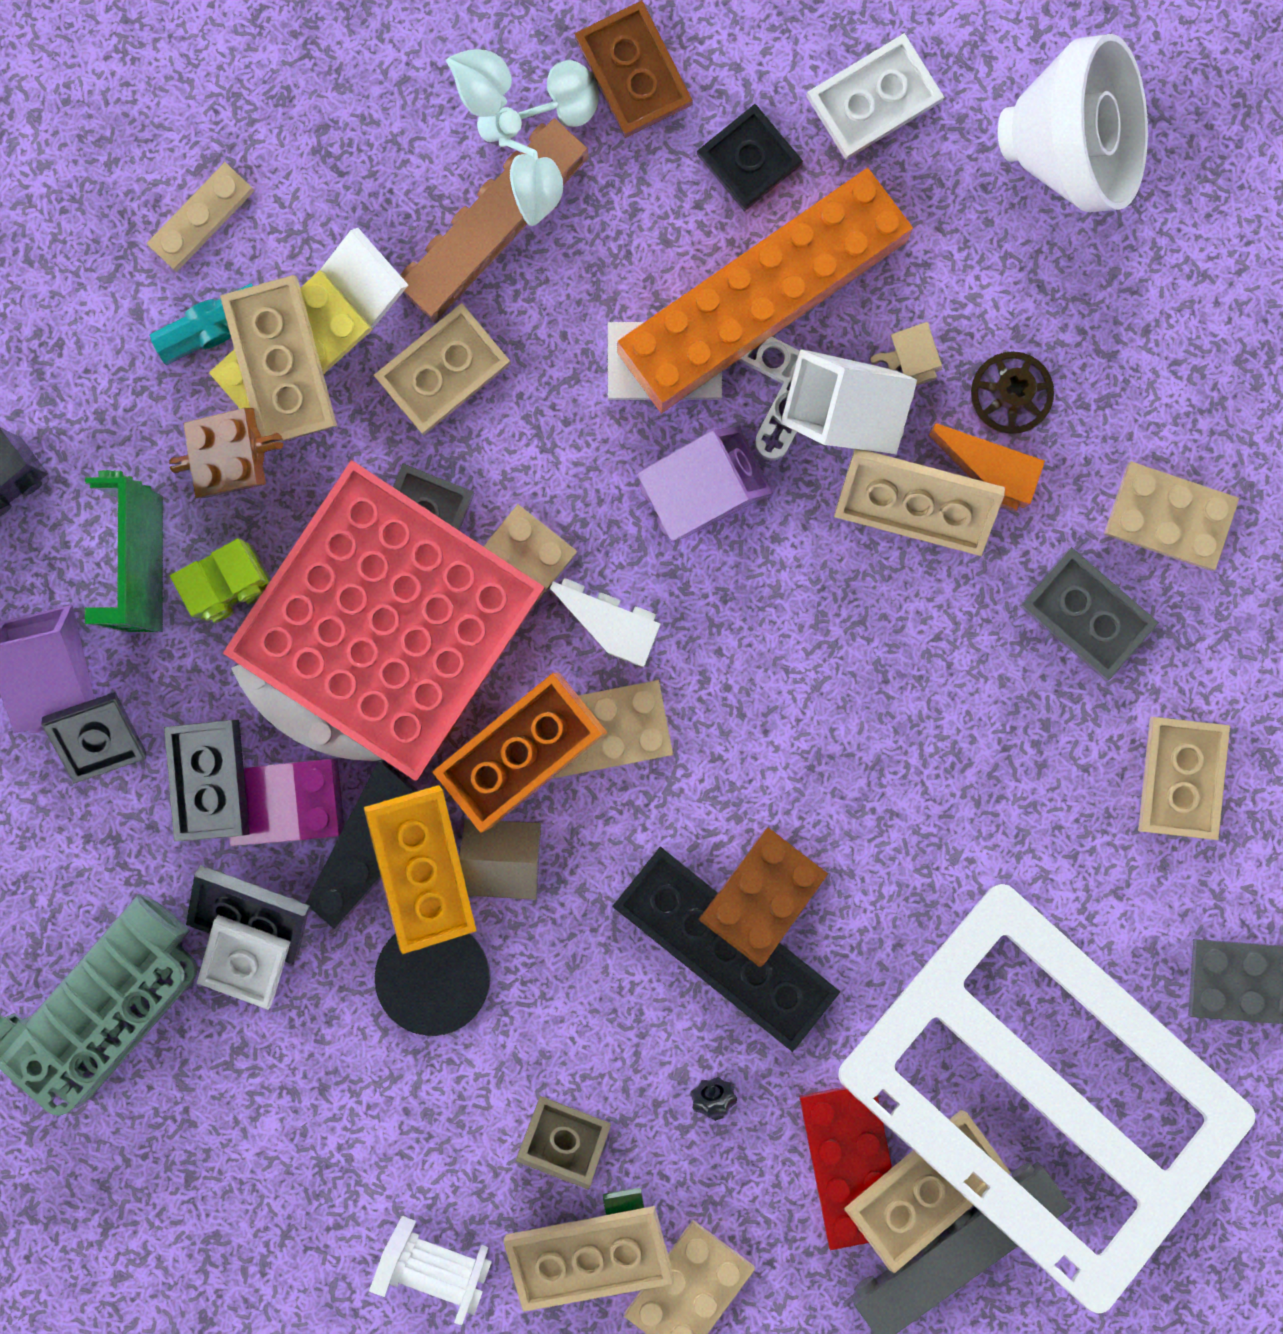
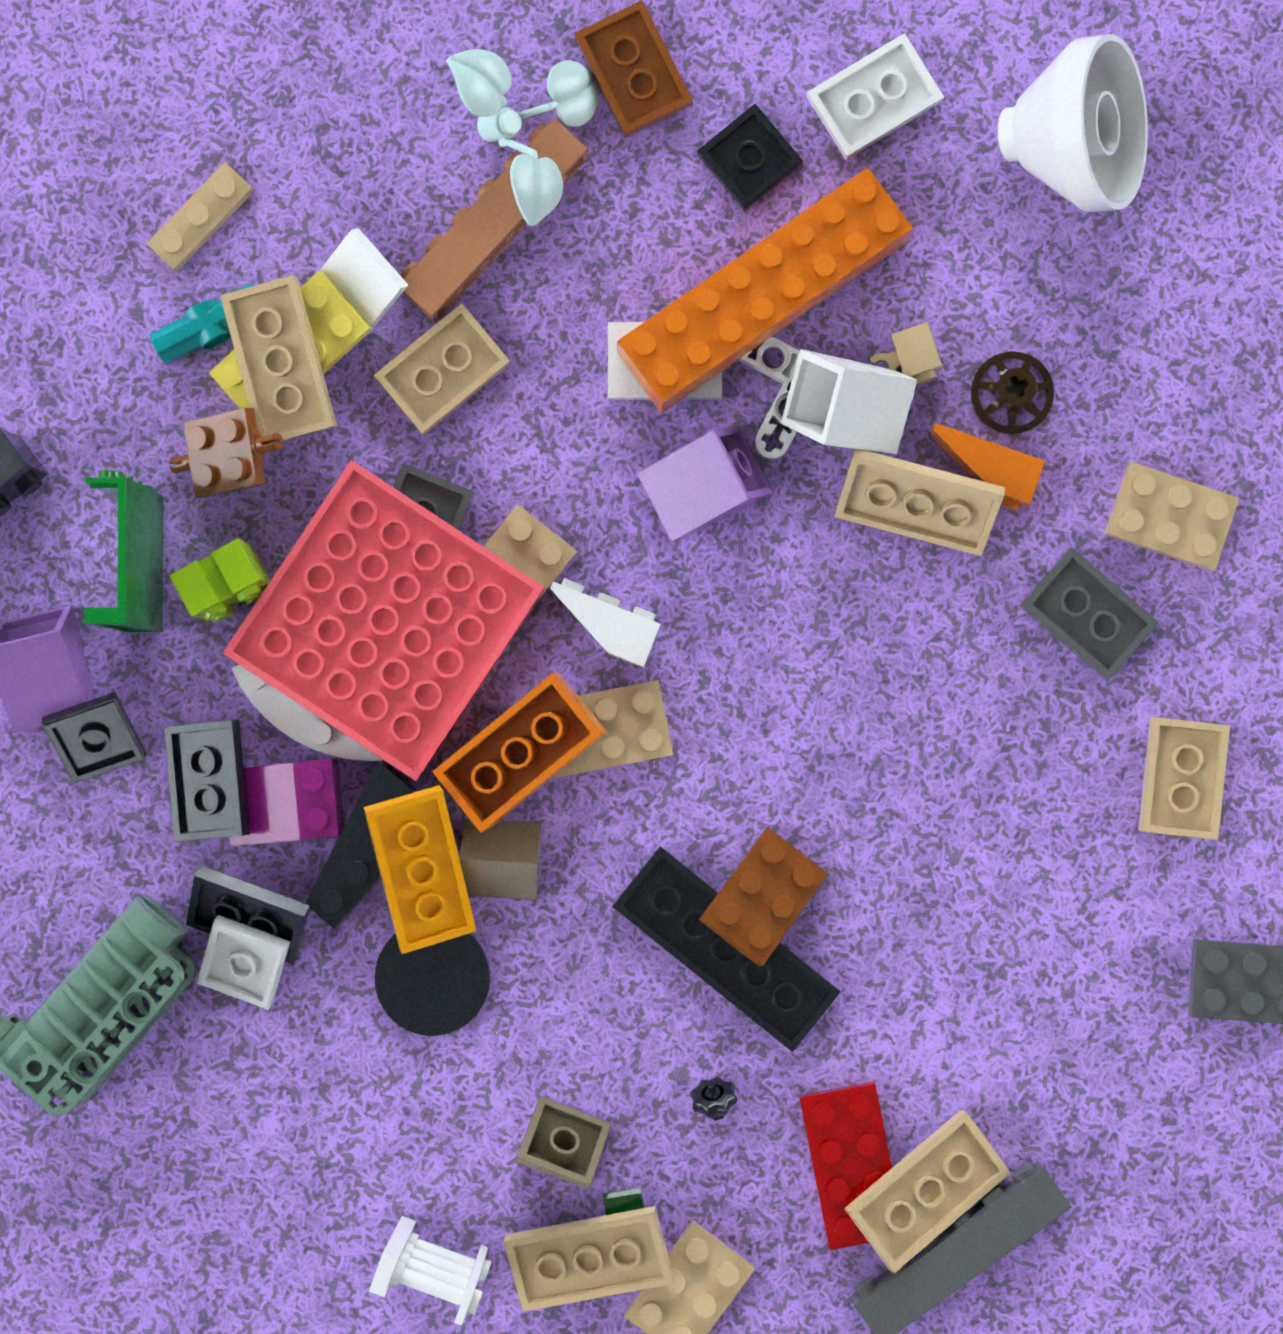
white door [839,884,1255,1313] -> none

